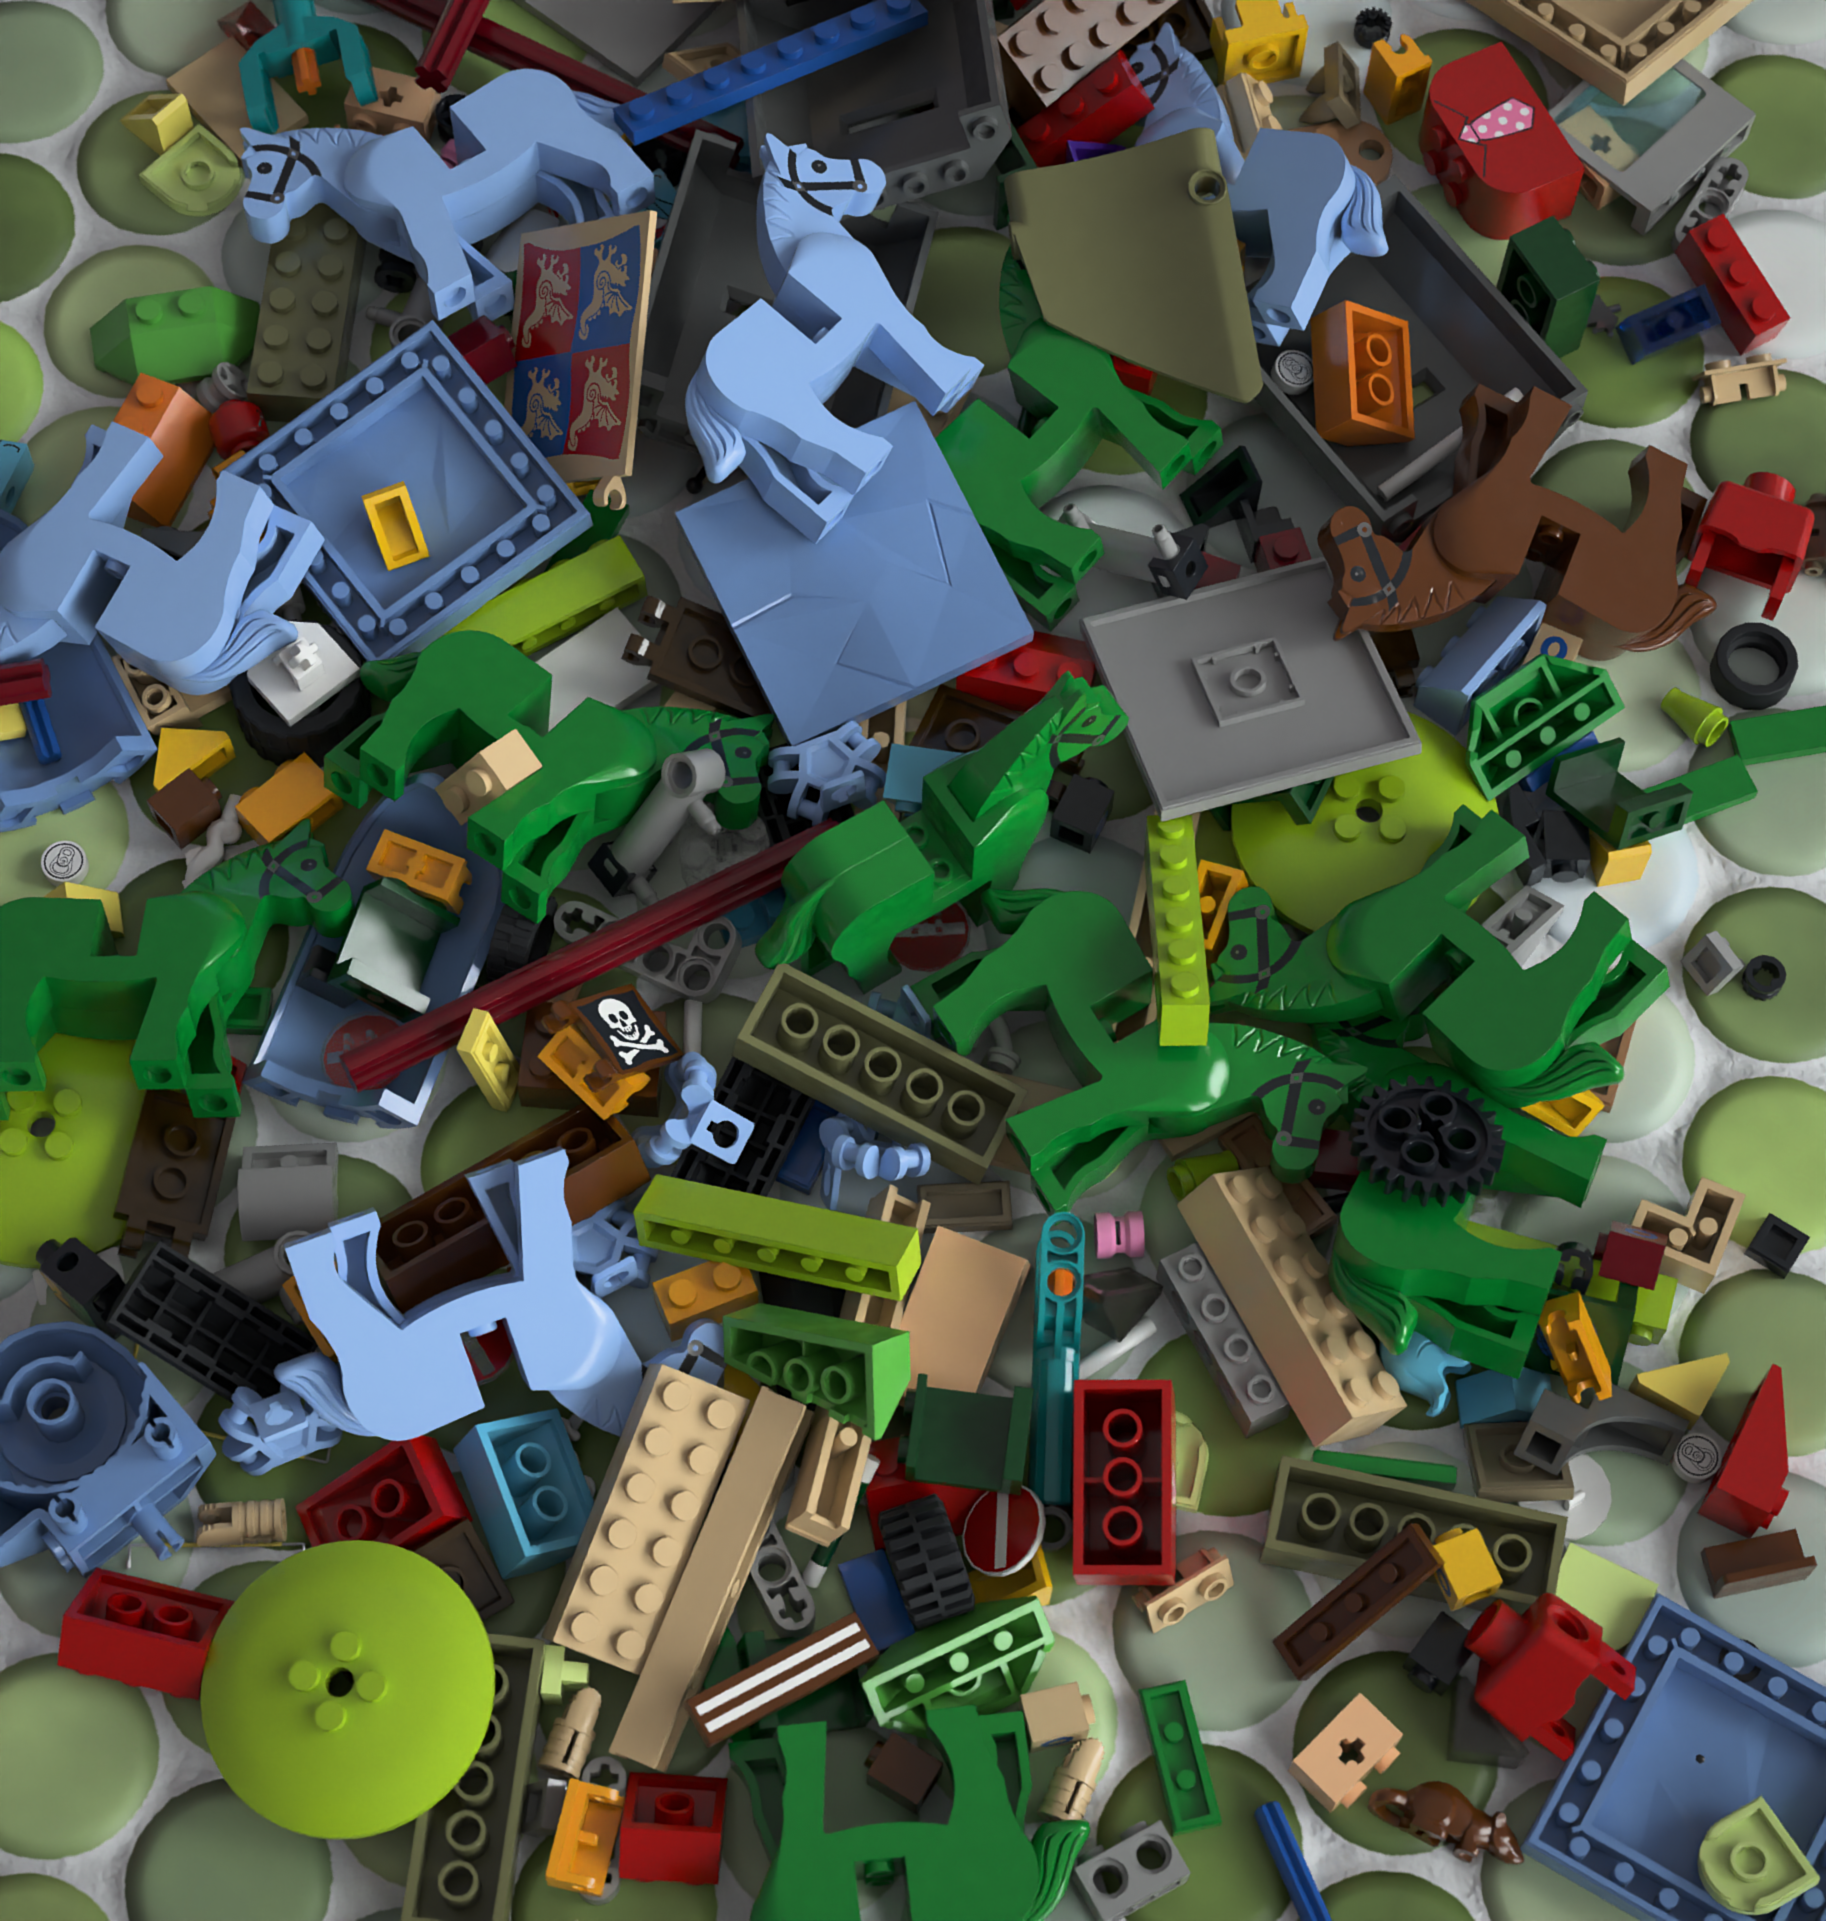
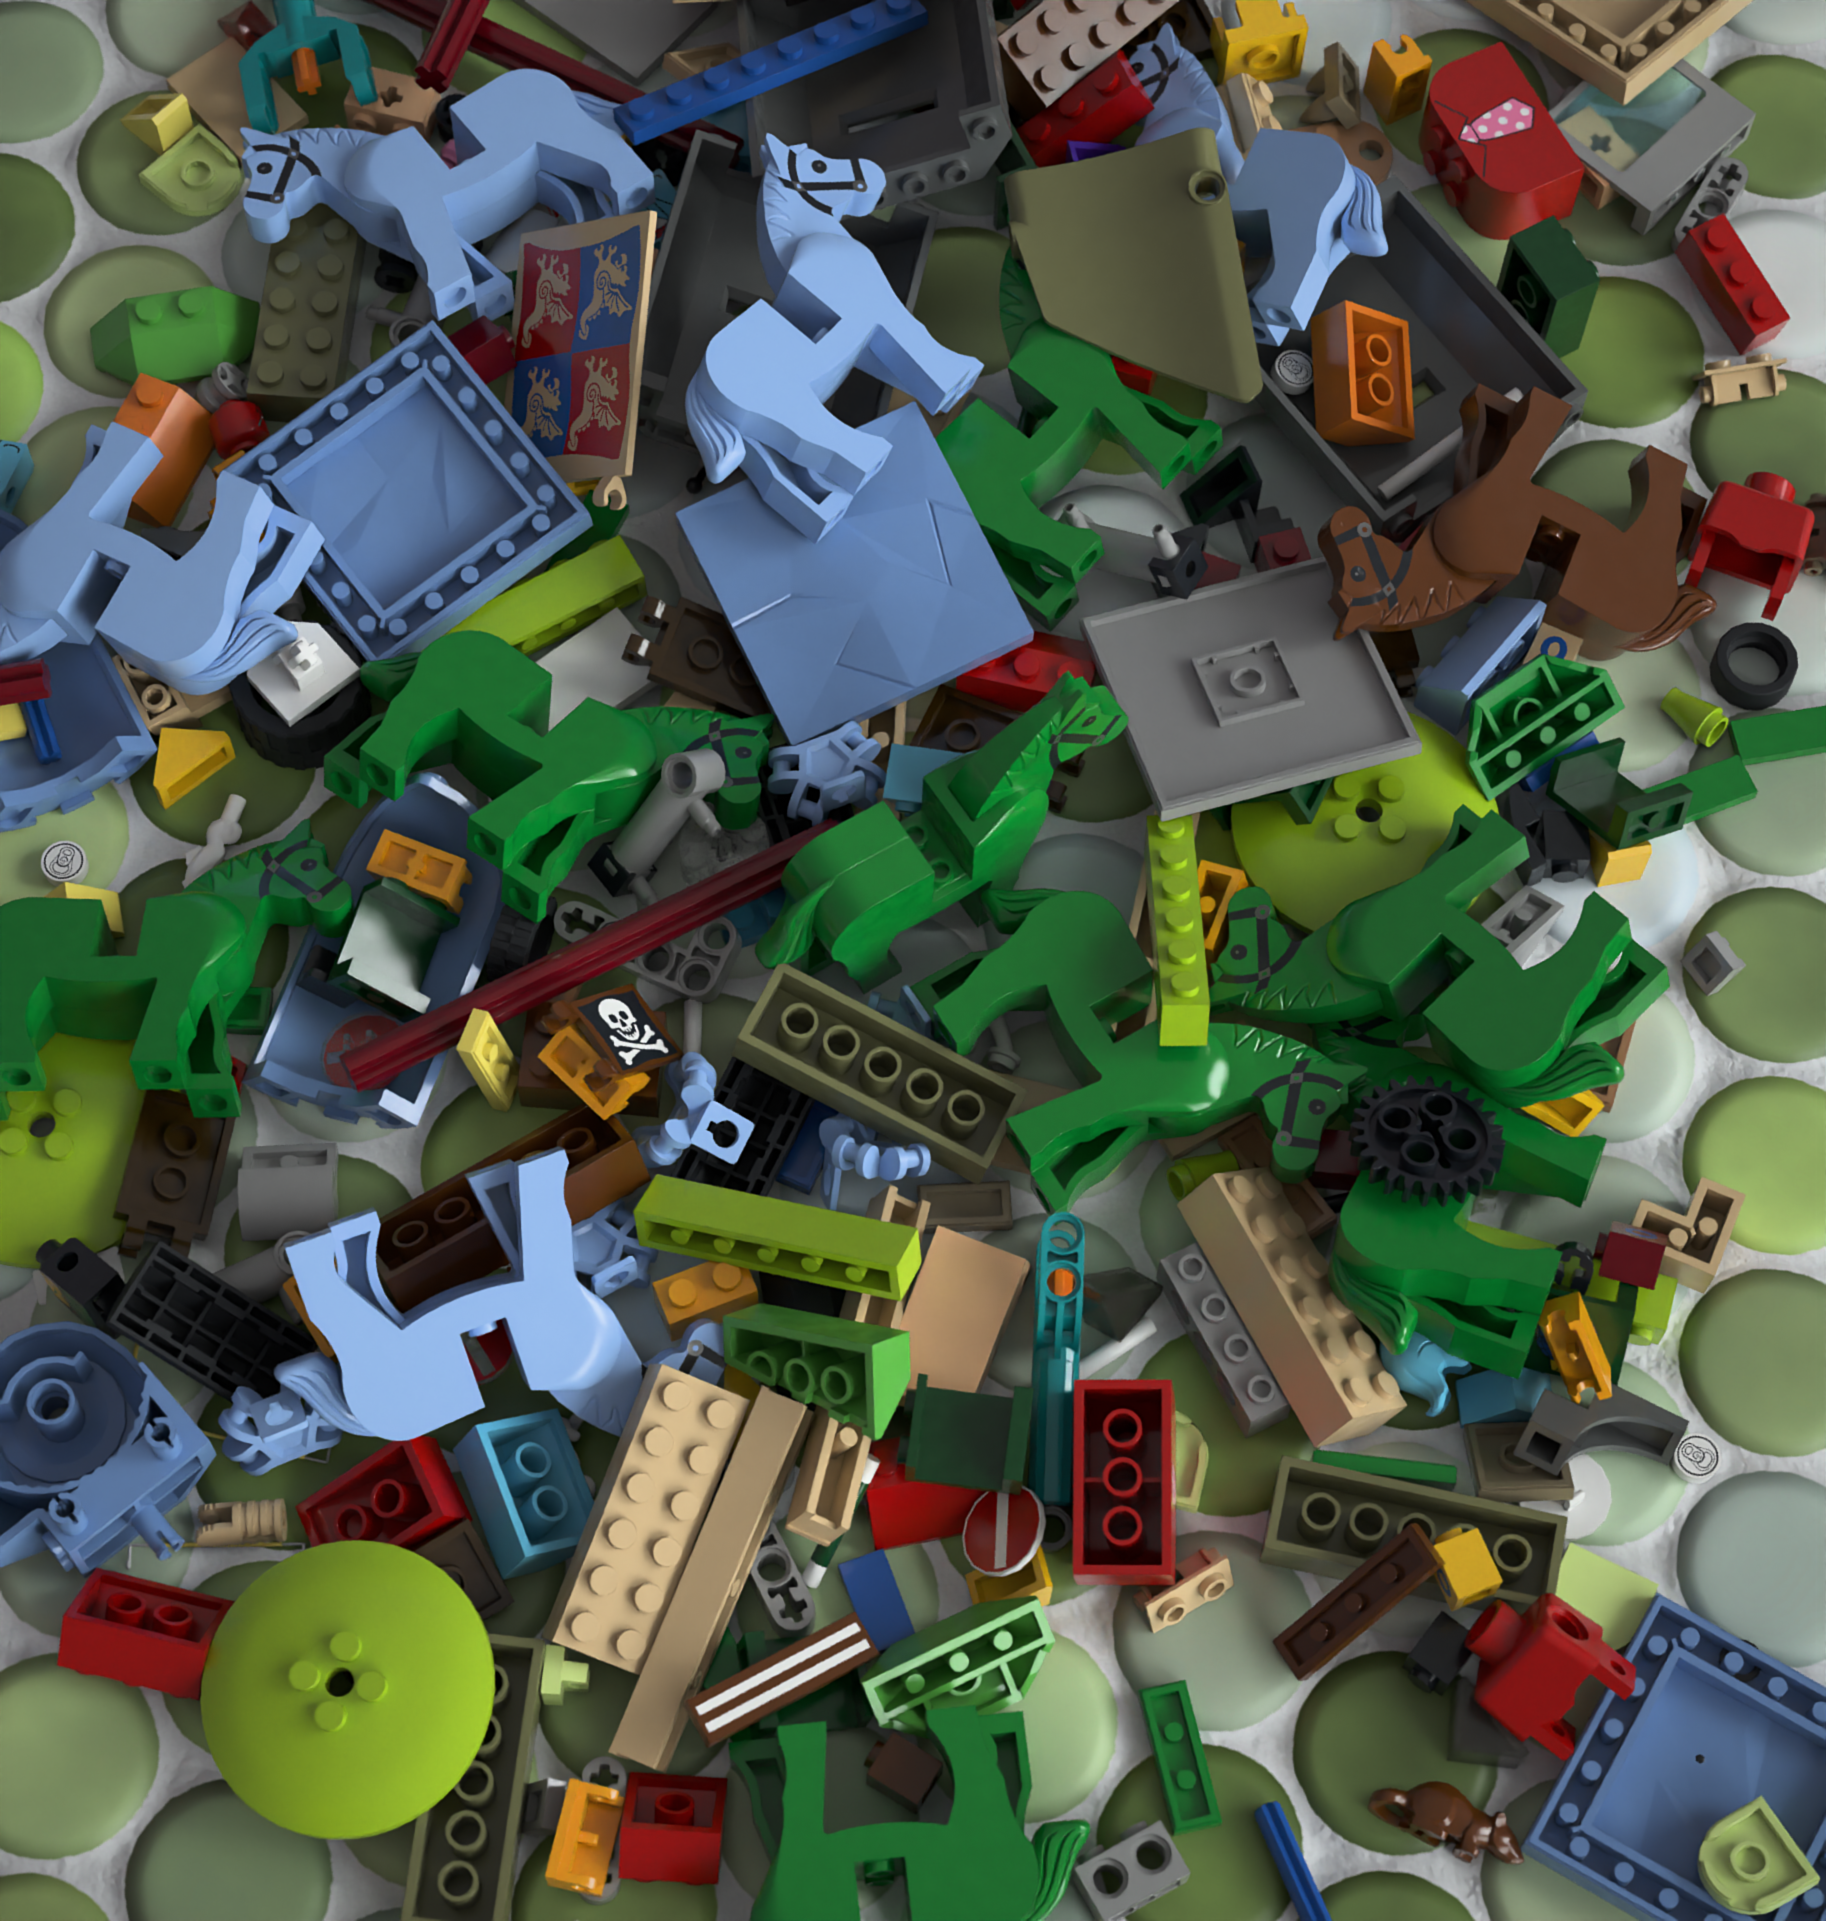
reddish brown brick [147,768,222,850] -> none
light orange brick [235,752,344,846] -> none
yellow slope [361,481,430,571] -> none
tan brick [434,728,542,826] -> none
tan hinge [537,1686,603,1780] -> none
black tyre [878,1493,975,1629] -> none
clear piece [889,901,971,972] -> none
tan brick [1018,1682,1095,1753] -> none
tan hinge [1037,1737,1105,1822] -> none
black brick [1050,774,1115,854] -> none
bright pink wheel [1094,1211,1145,1259] -> none
light nougat brick [1288,1693,1403,1813] -> none
black bush [1353,7,1392,49] -> none
dark grey piece [1585,294,1621,337] -> none
clear blue brick [1615,284,1722,366] -> none
light yellow slope [1628,1353,1730,1431] -> none
red slope [1697,1364,1789,1539] -> none
reddish brown panel [1700,1529,1817,1599] -> none
black bush [1741,955,1786,1001] -> none
black tile [1744,1213,1810,1279] -> none

